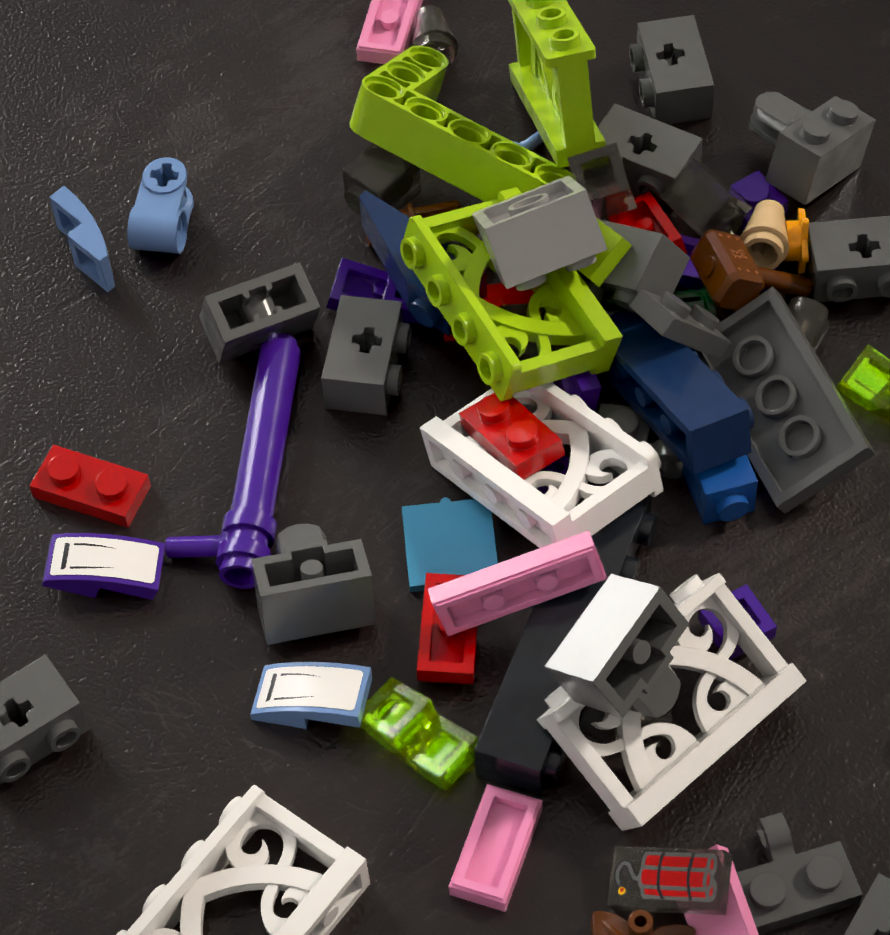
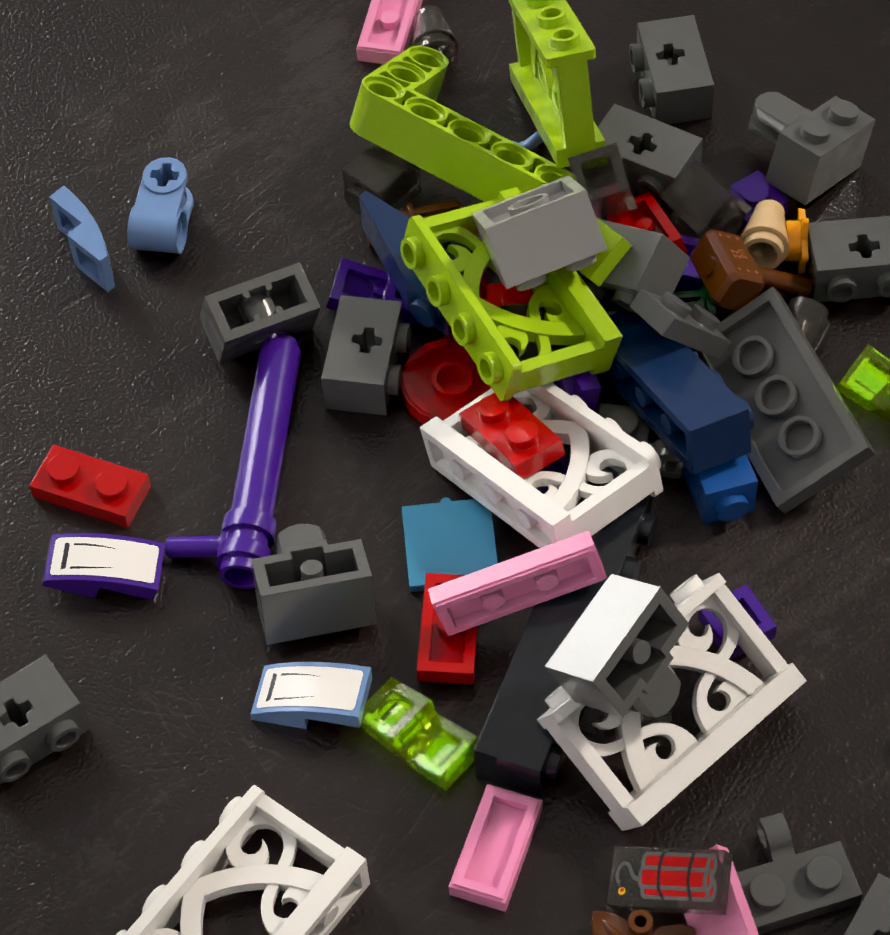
none -> red tile [401,338,491,425]

